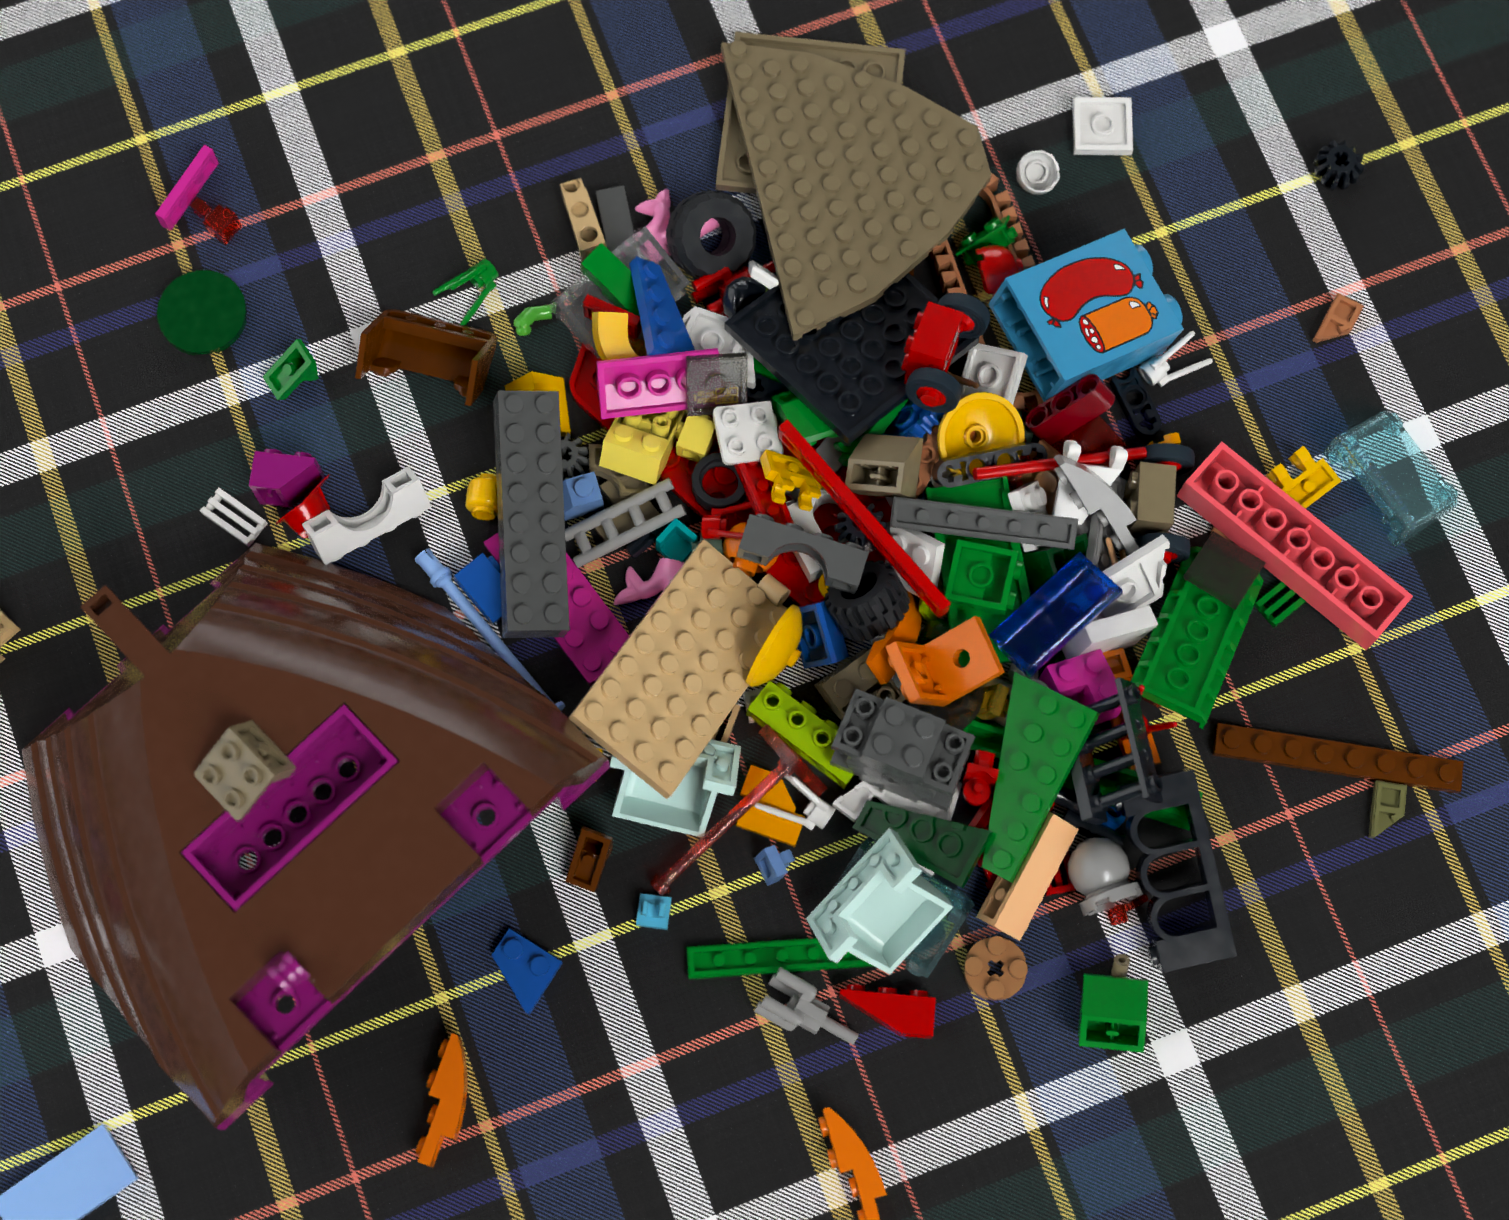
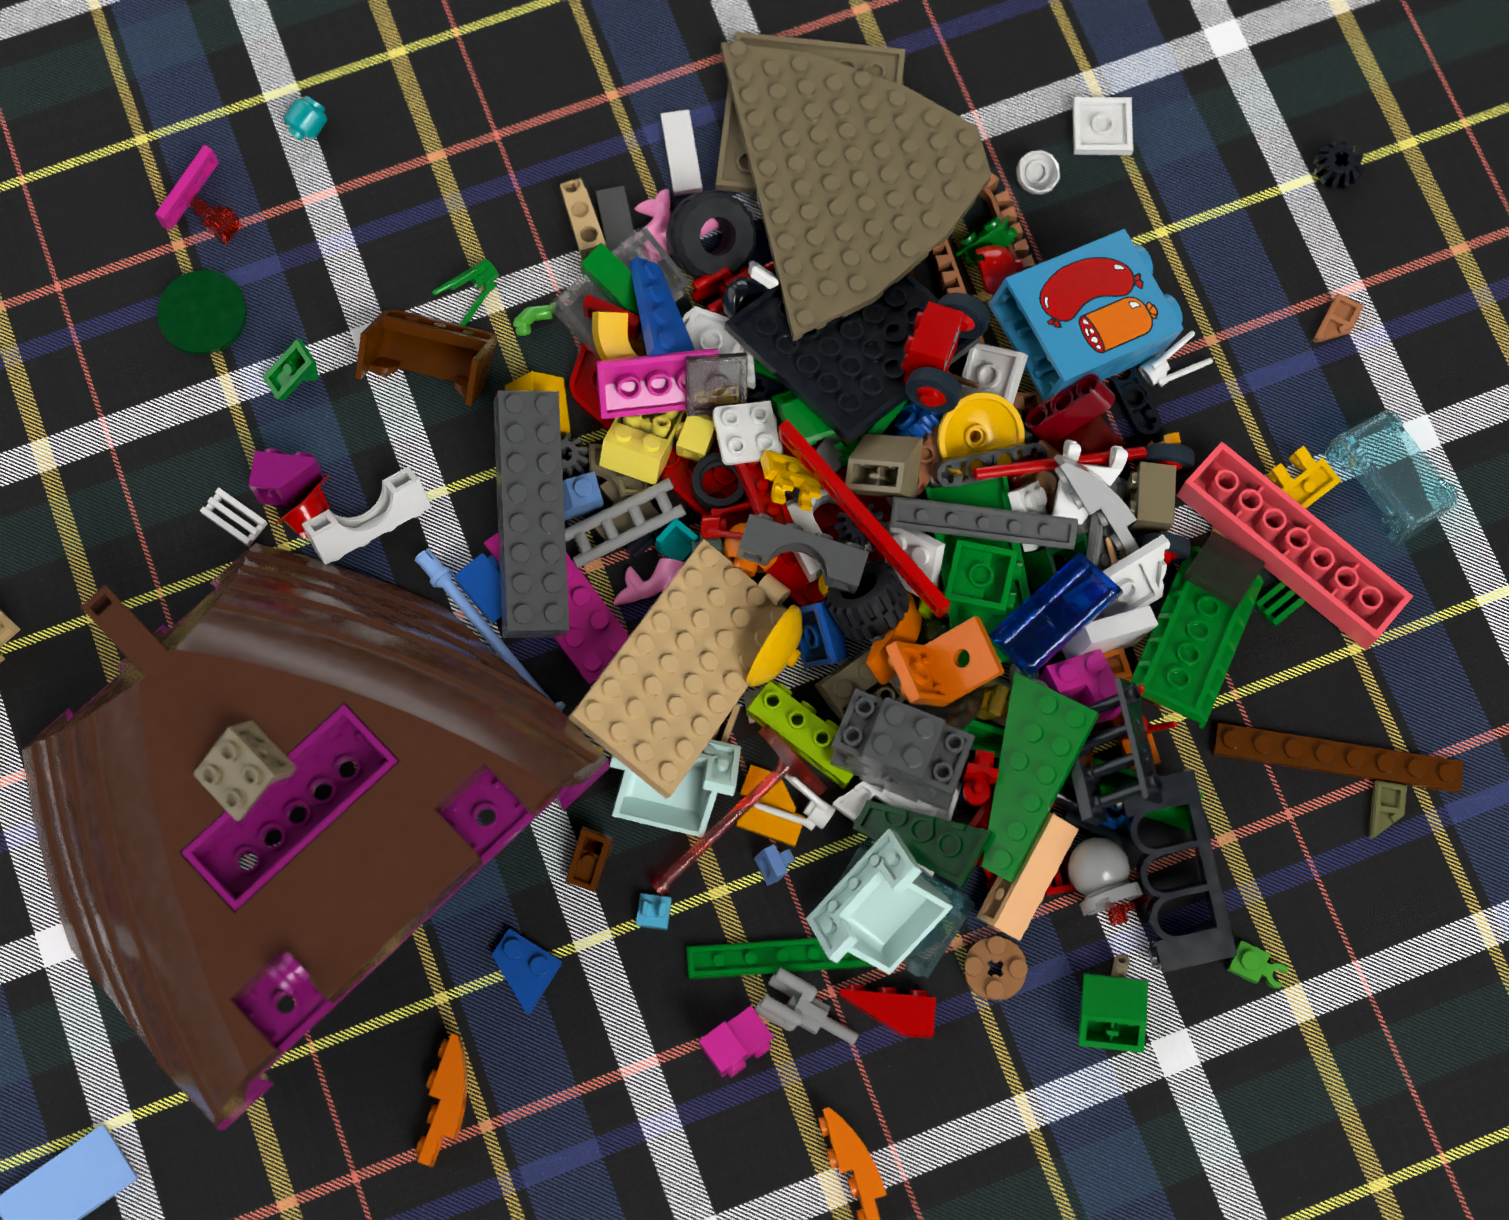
yellow head [465,473,498,520] -> none
none -> teal head [284,96,327,141]
none -> white tile [661,110,702,196]
none -> dark pink brick [699,1006,774,1078]
none -> bright green plate [1227,940,1289,989]

